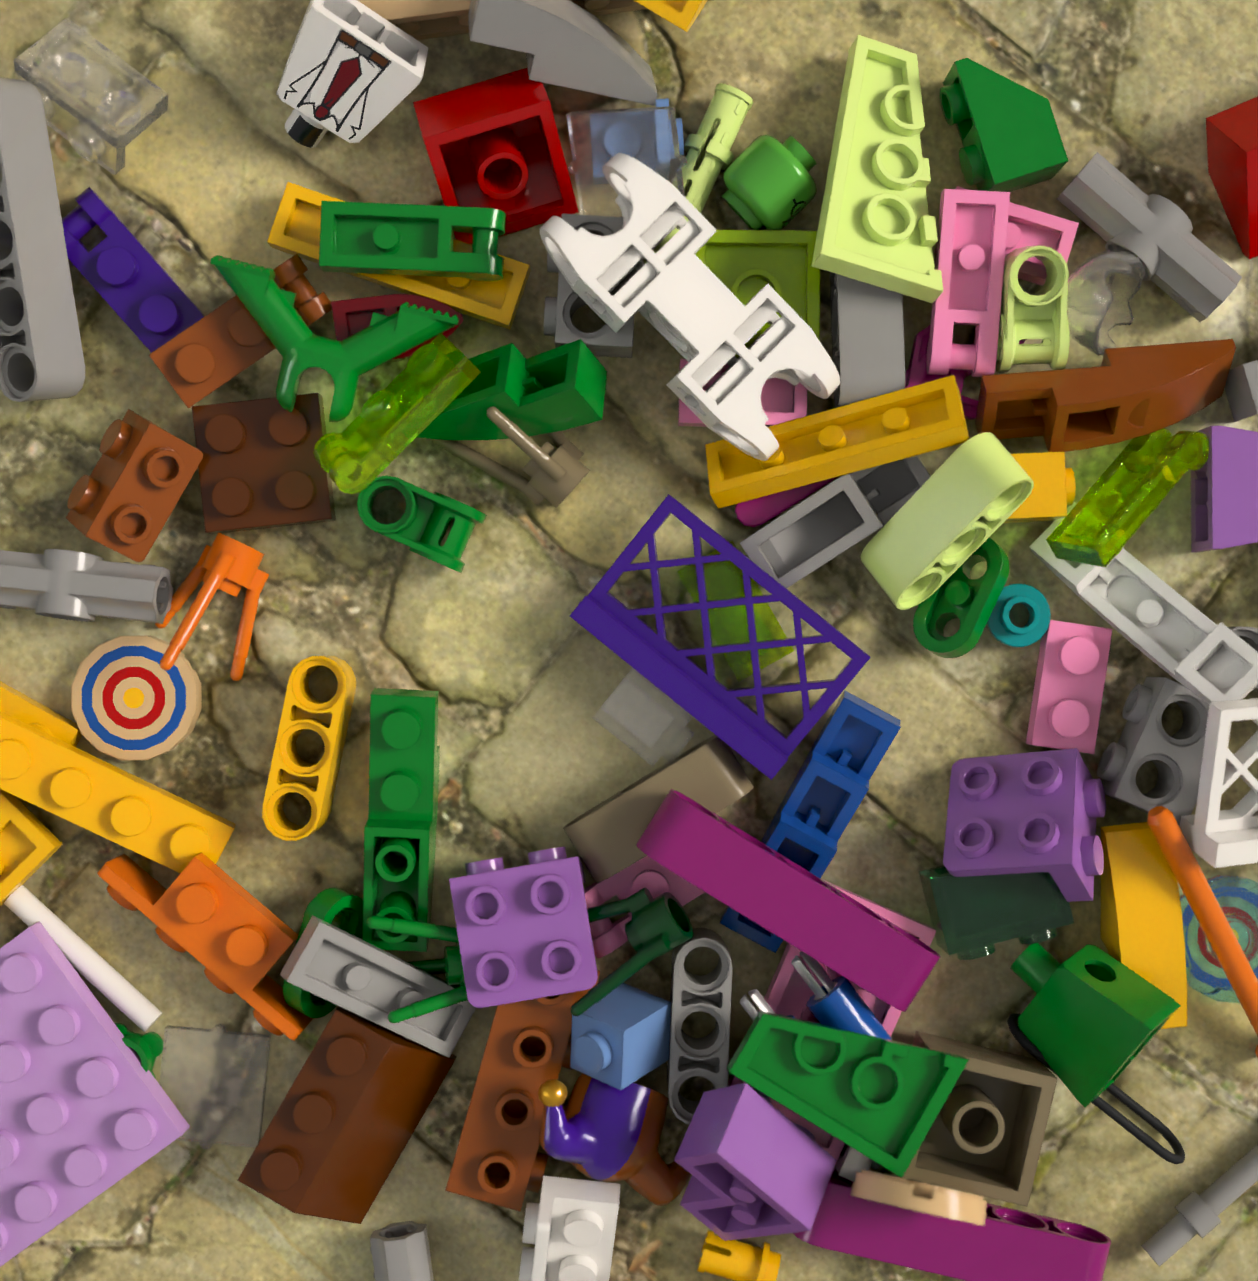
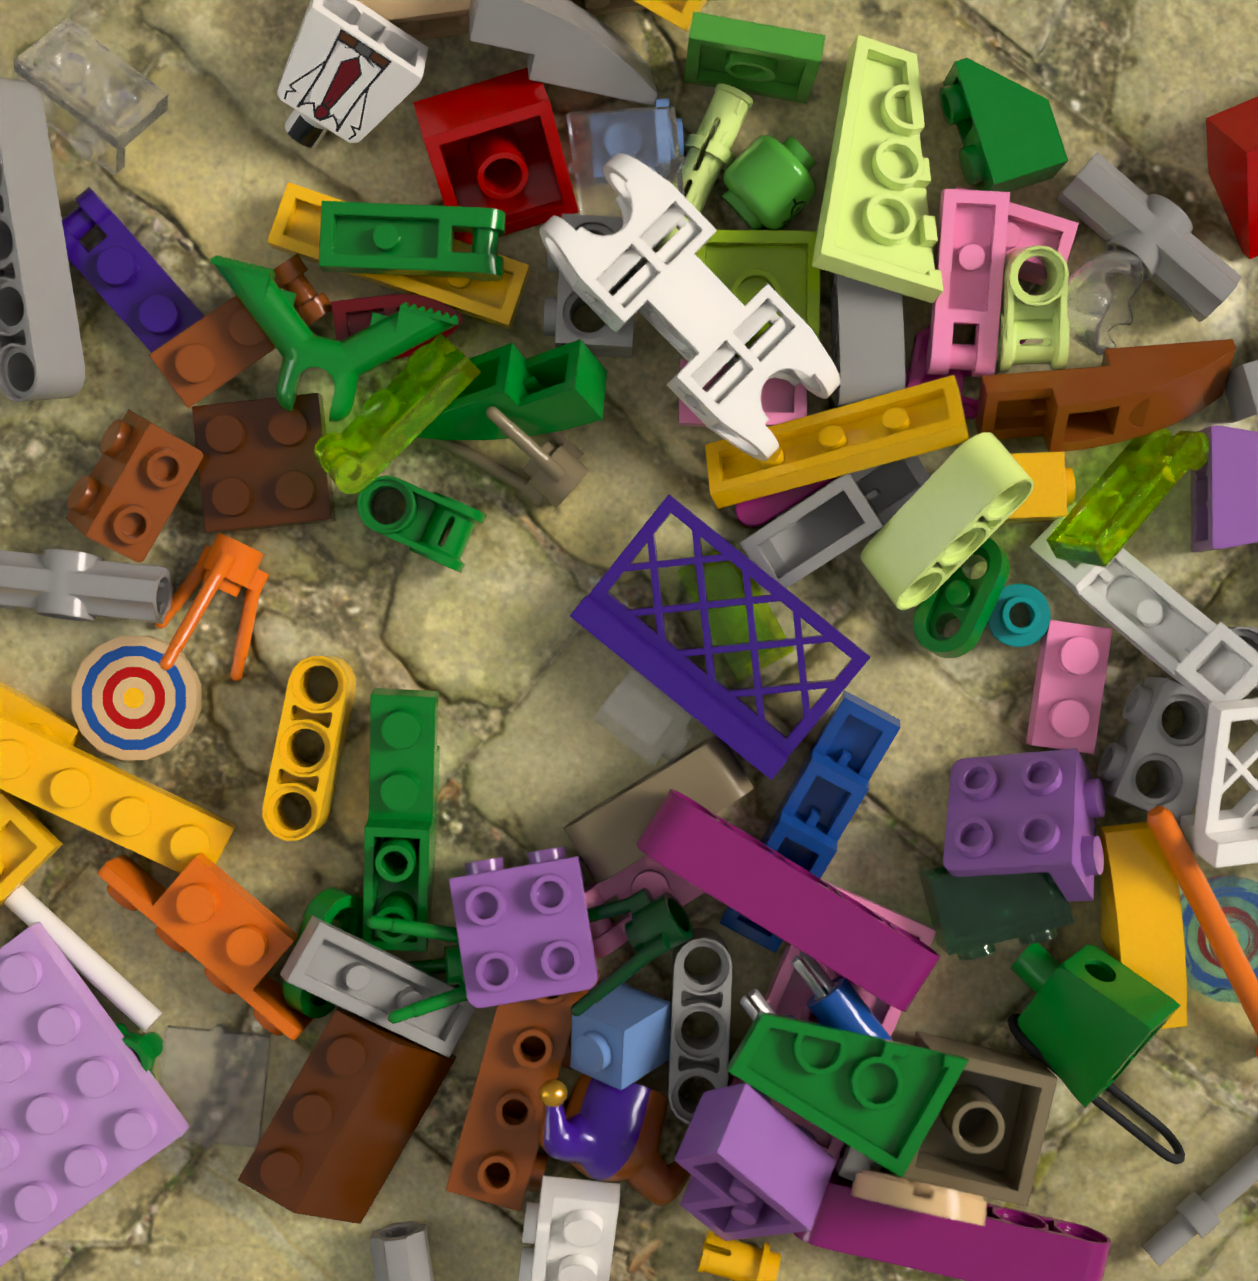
none -> bright green tile [684,12,826,104]

